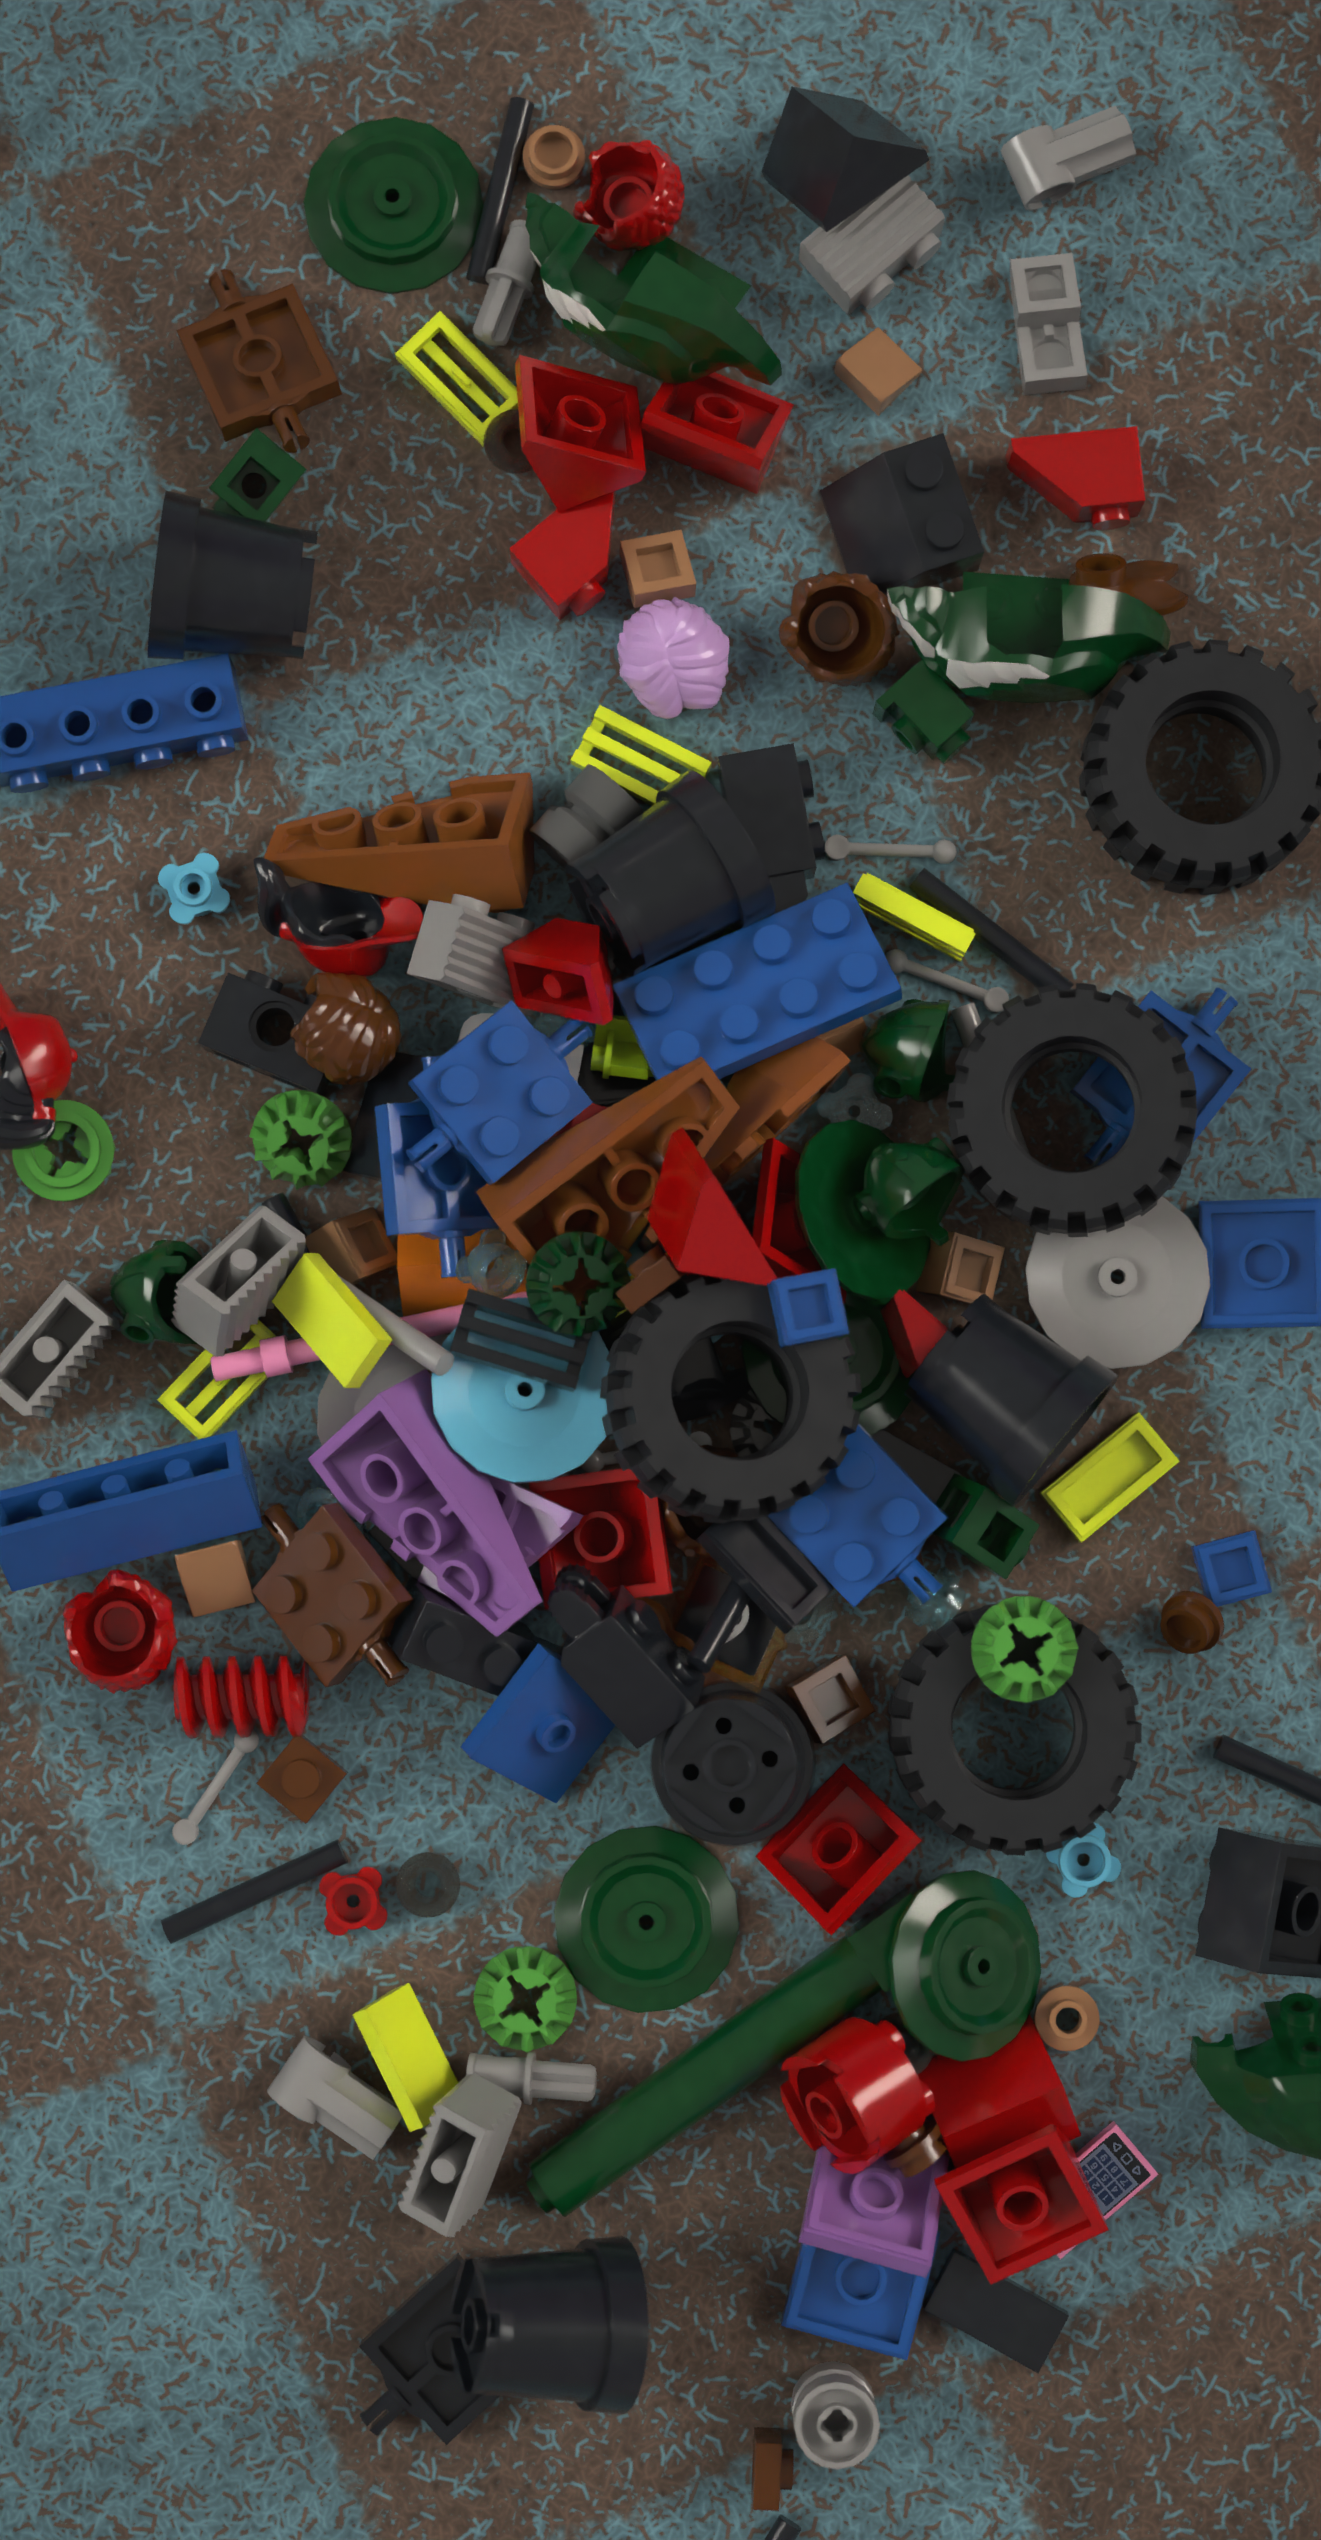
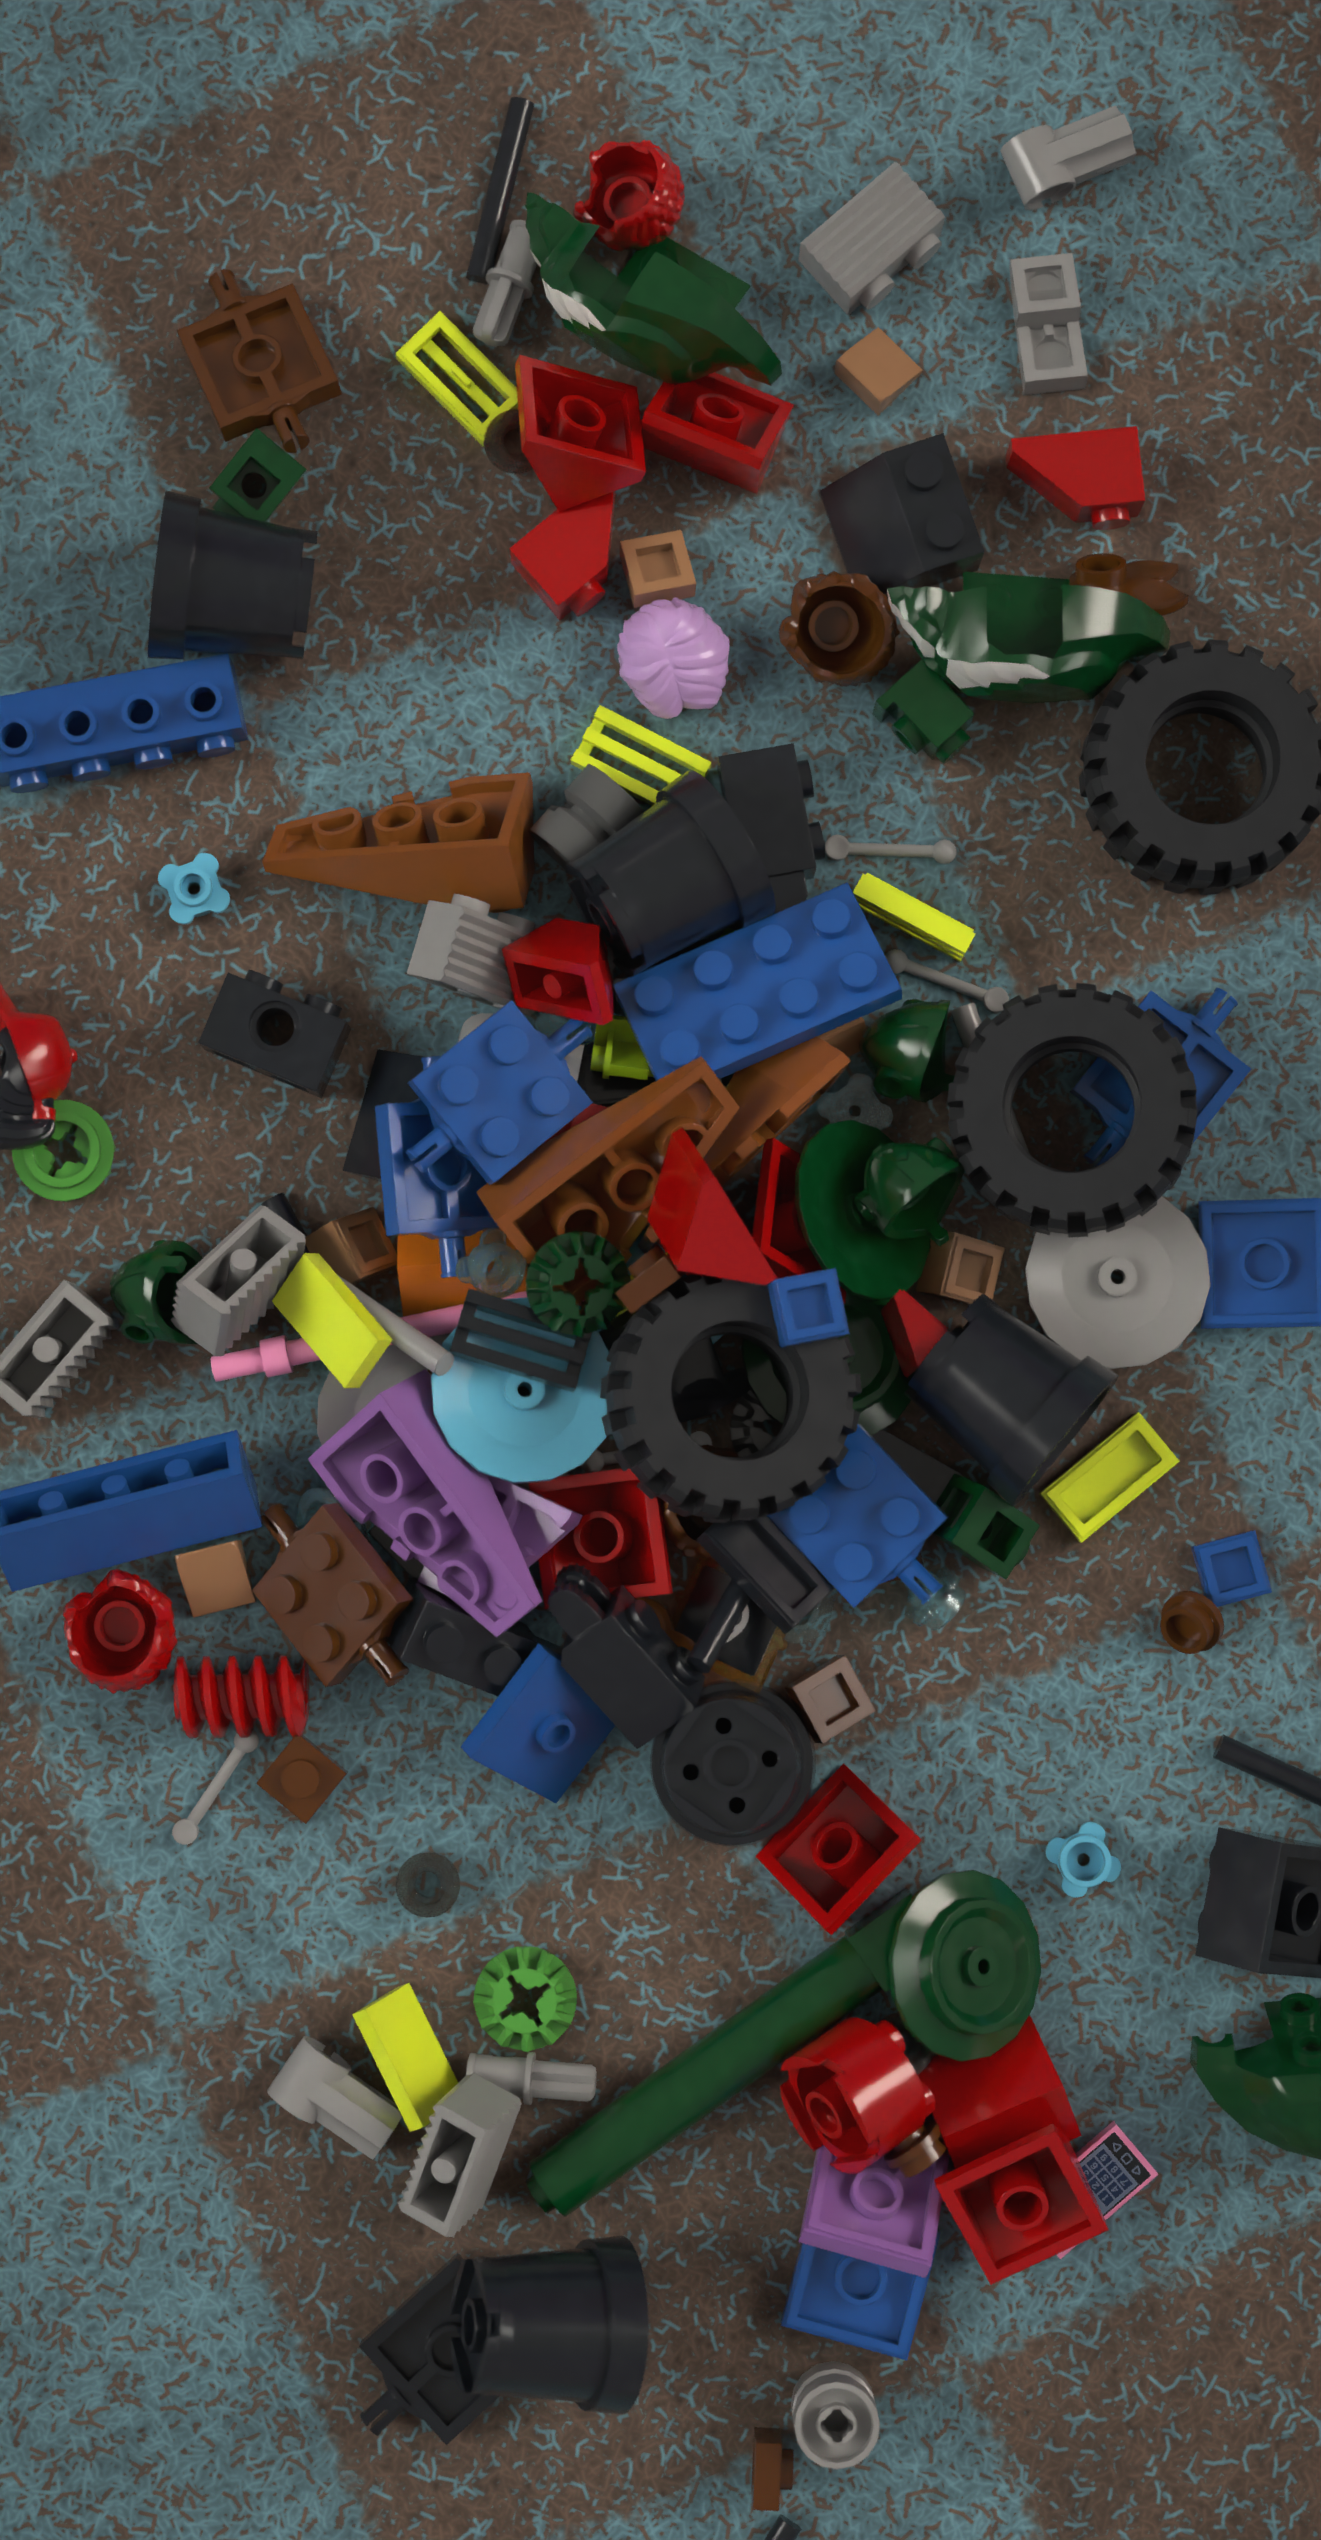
neon yellow tile [157,1319,277,1439] -> none
black bar [161,1839,348,1944] -> none
bright green gear [249,1090,352,1190] -> none
black hair [254,857,424,977] -> none
reddish brown hair [290,972,401,1085] -> none
dark green piece [303,117,484,294] -> none
red plate [319,1866,388,1936] -> none
medium nougat plate [523,125,585,189] -> none
dark green piece [554,1826,739,2013] -> none
black slope [762,86,929,232] -> none
black tyre [887,1604,1142,1856] -> none
black bar [909,868,1074,990] -> none
black tile [923,2248,1069,2373] -> none
bright green gear [971,1596,1078,1703] -> none
medium nougat plate [1034,1985,1100,2051] -> none

